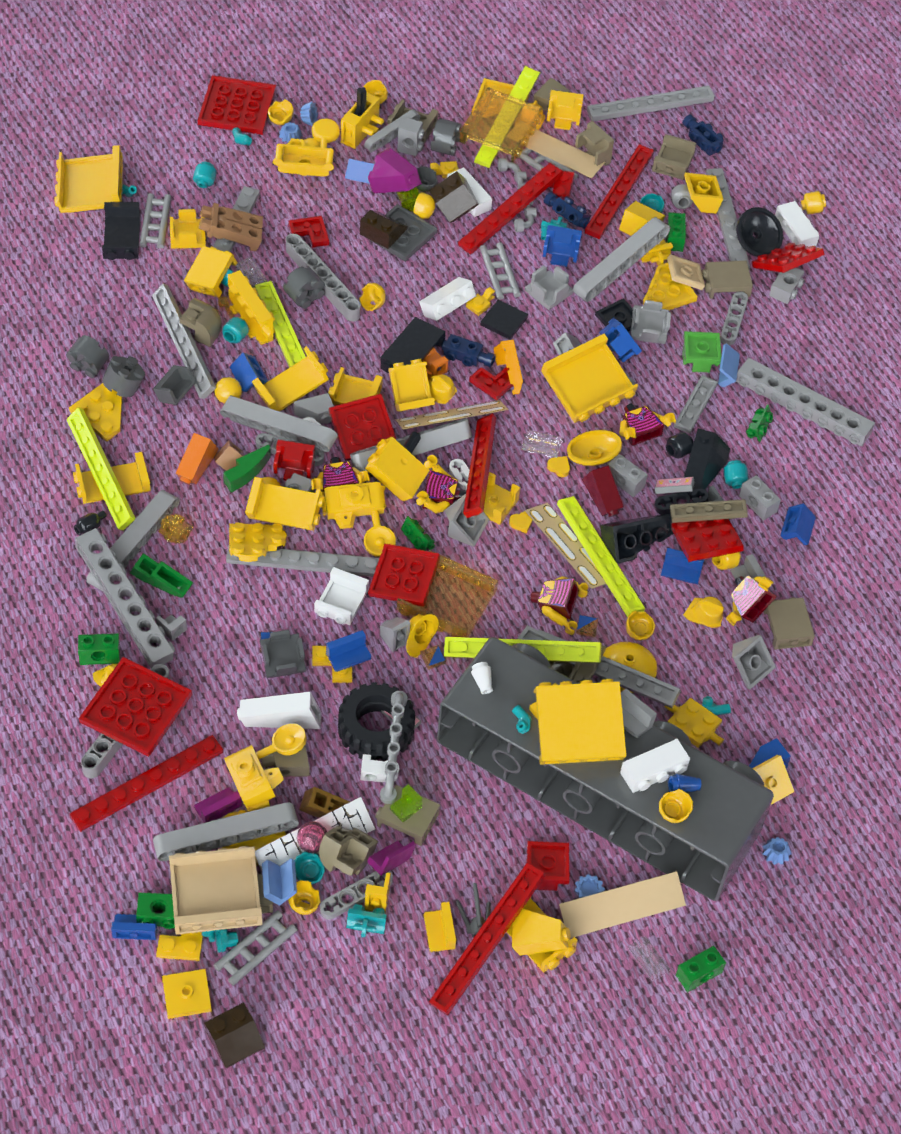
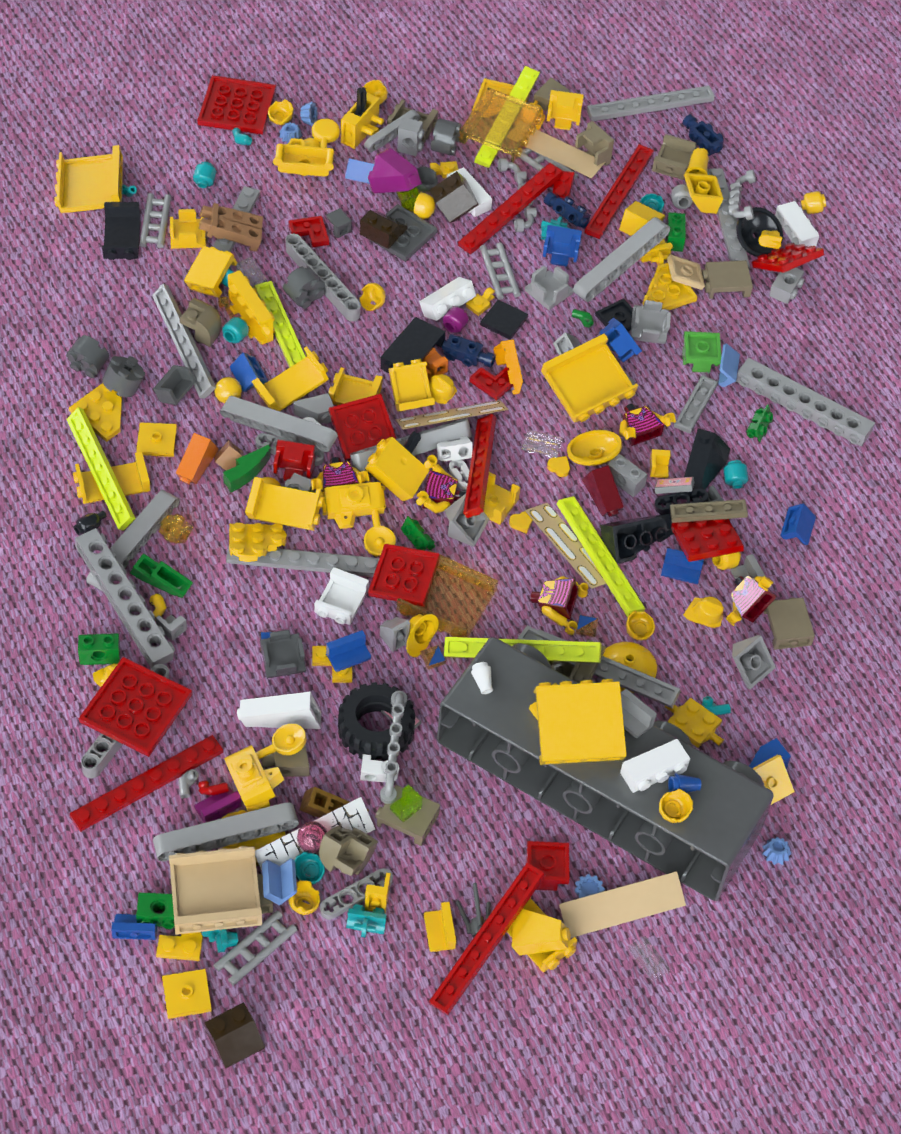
magenta panel [367,840,416,876] -> none
teal arm [512,705,532,734] -> none
black head [666,432,694,459] -> none
green brick [676,946,726,992] -> none
light grey beam [720,291,748,345] -> none
light grey brick [739,475,781,521] -> none
none -> yellow plate [136,422,177,457]
none -> yellow arm [150,594,167,621]
none -> light grey arm [178,769,199,799]
none -> red arm [198,780,229,796]
none -> dark grey panel [326,208,352,238]
none -> white leg [437,436,472,461]
none -> magenta head [442,307,469,333]
none -> green arm [571,309,594,327]
none -> yellow panel [650,449,670,478]
none -> yellow plant [685,148,709,175]
none -> light grey bar [728,169,756,220]
none -> yellow piece [758,230,782,249]

